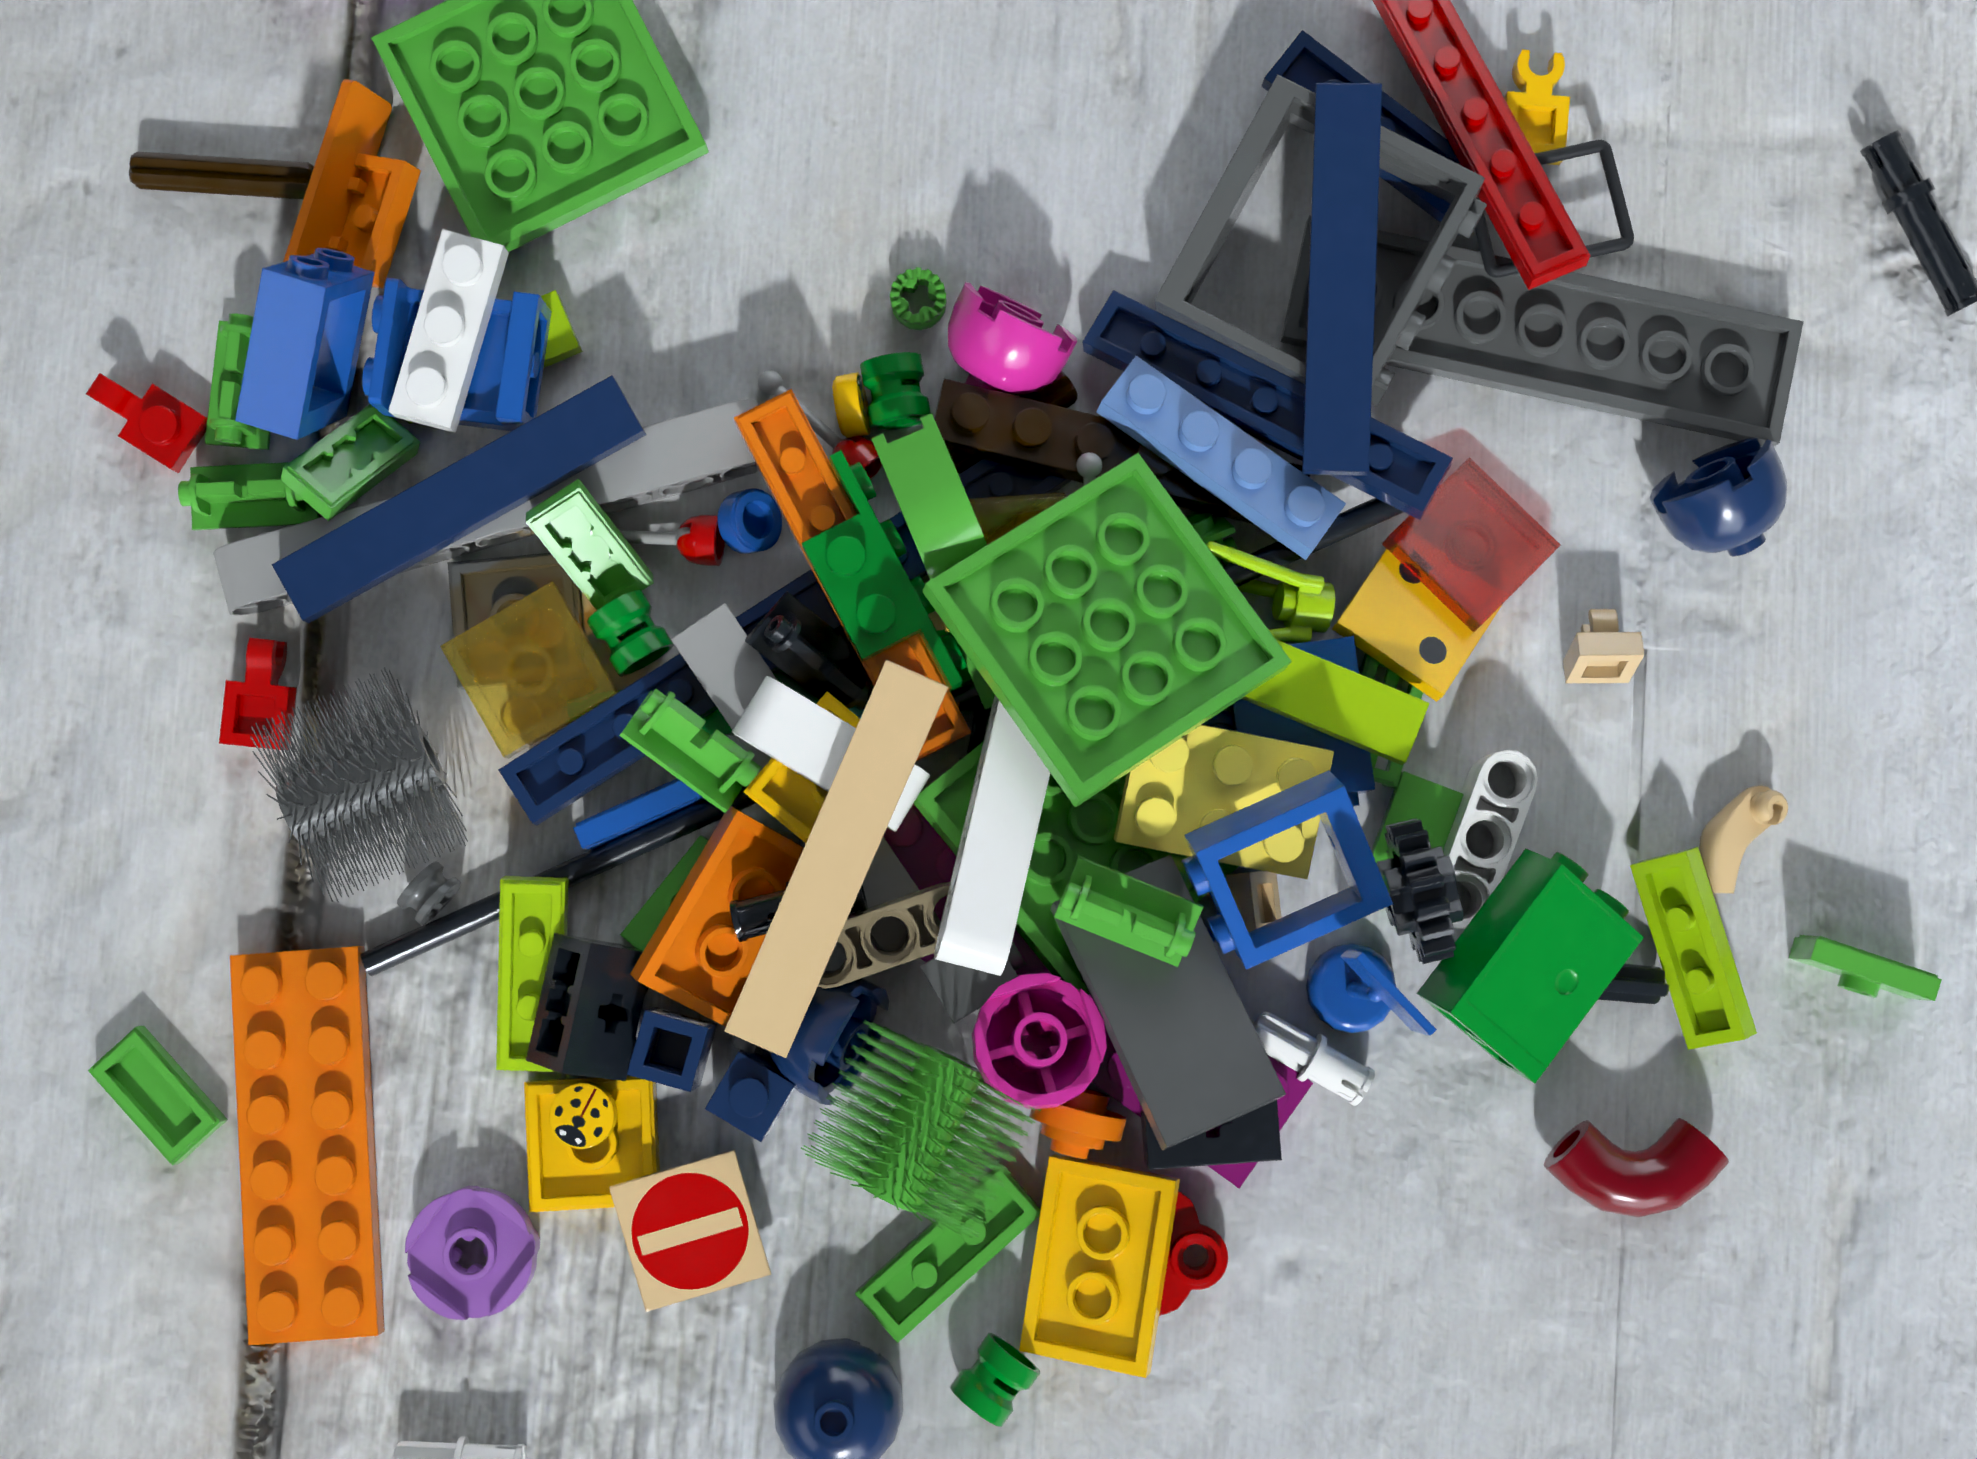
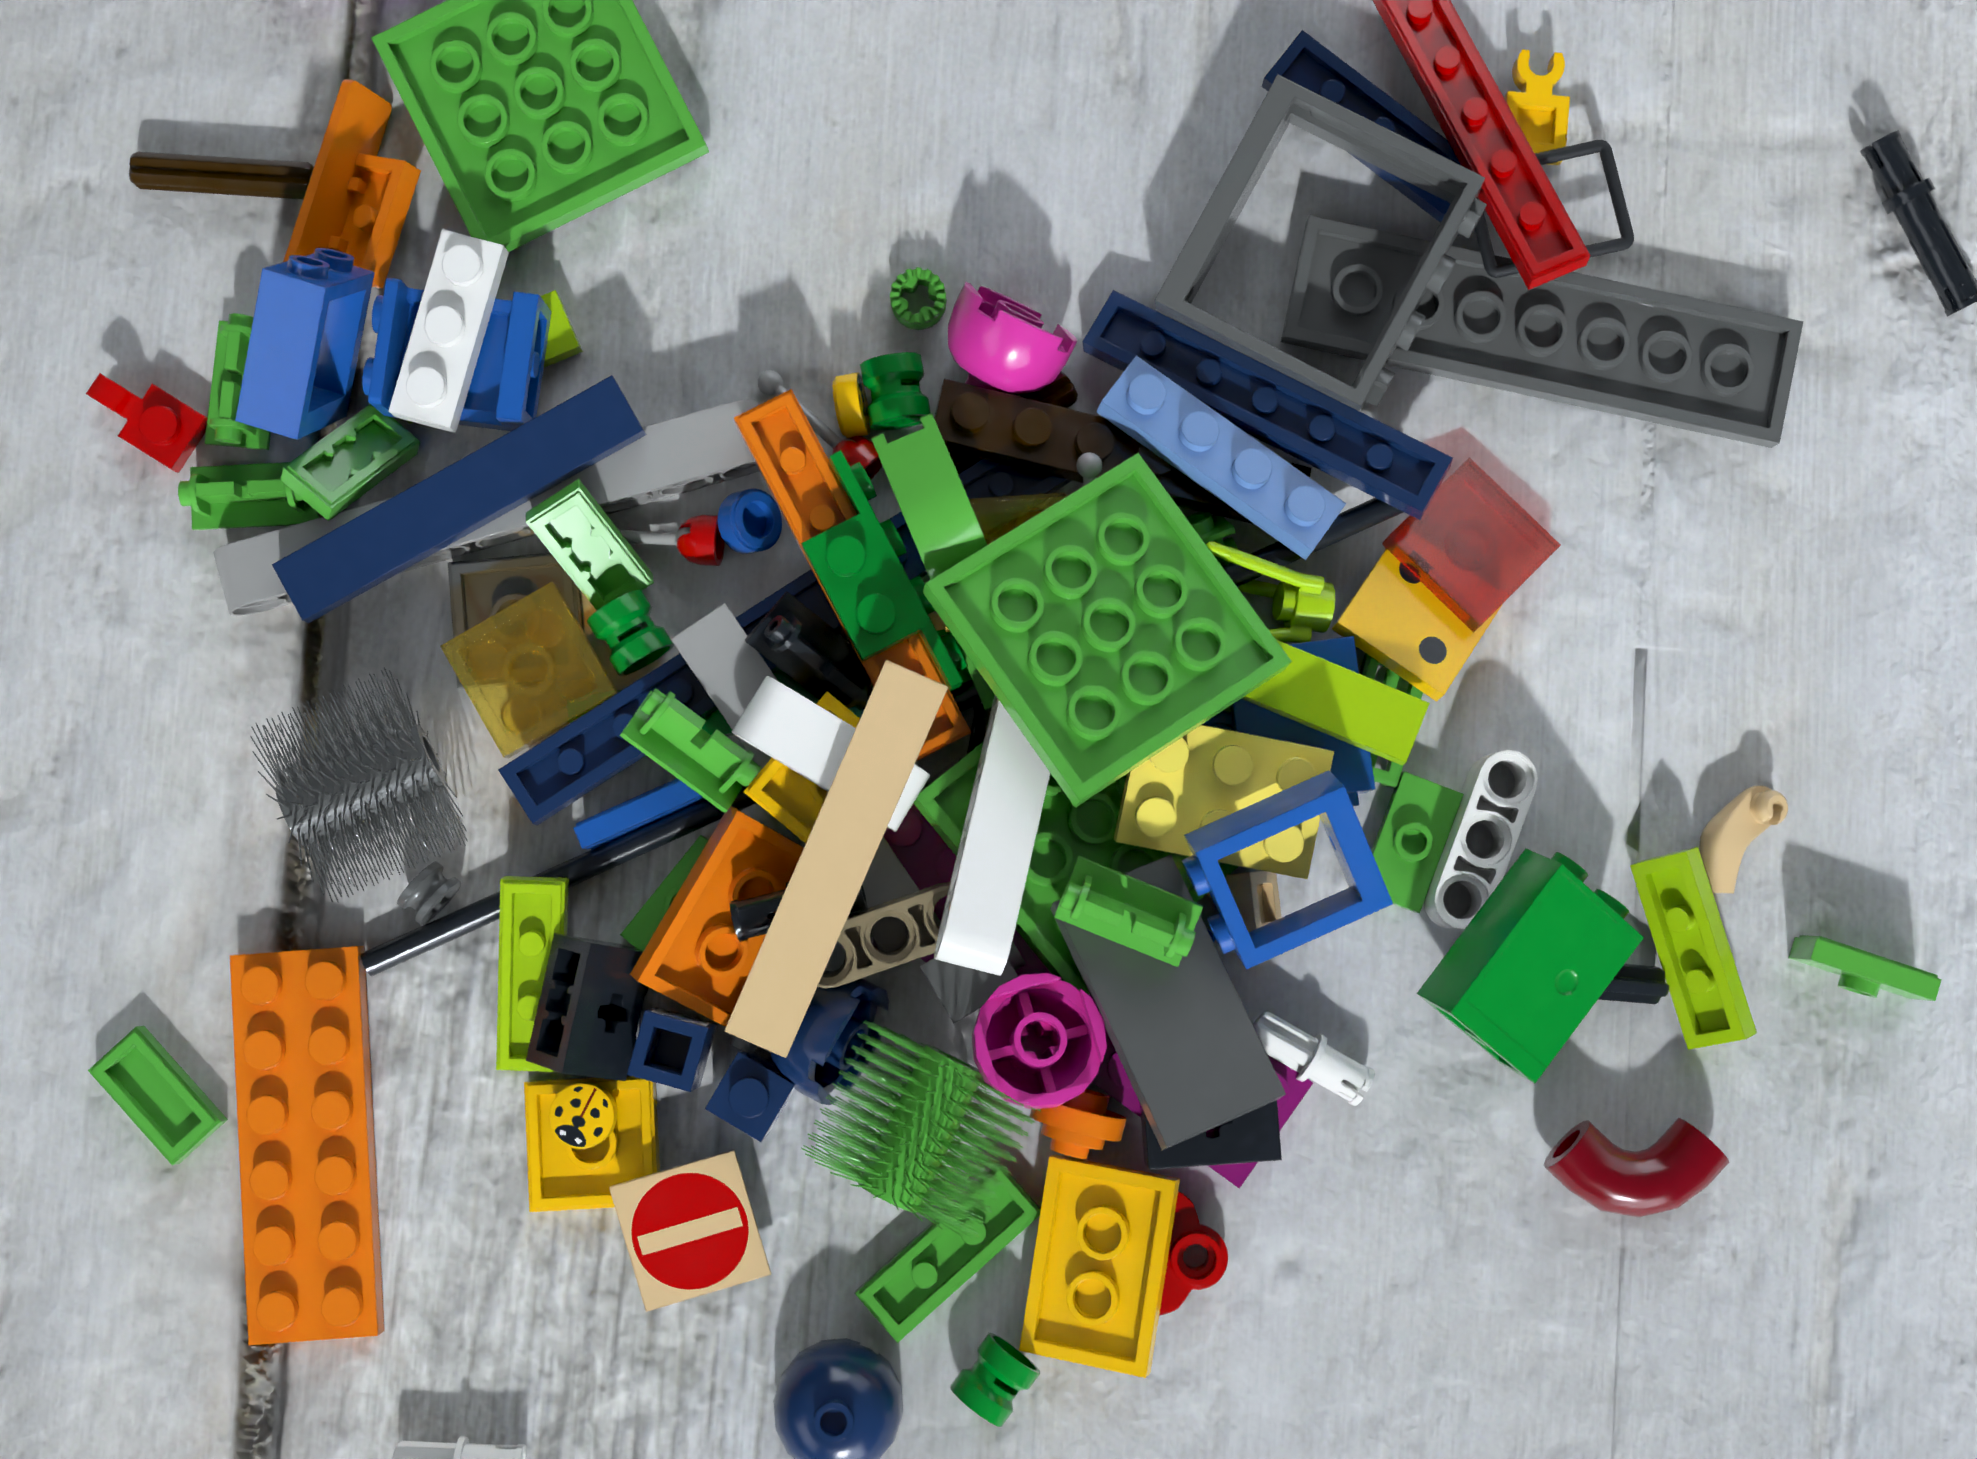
red plate [219,637,297,750] -> none
medium lavender plate [405,1186,540,1320] -> none
dark blue tile [1302,83,1382,476] -> none
blue piece [1306,943,1437,1036] -> none
black gear [1377,818,1464,964] -> none
tan tile [1563,609,1644,683] -> none
dark blue cylinder [1650,438,1787,557] -> none

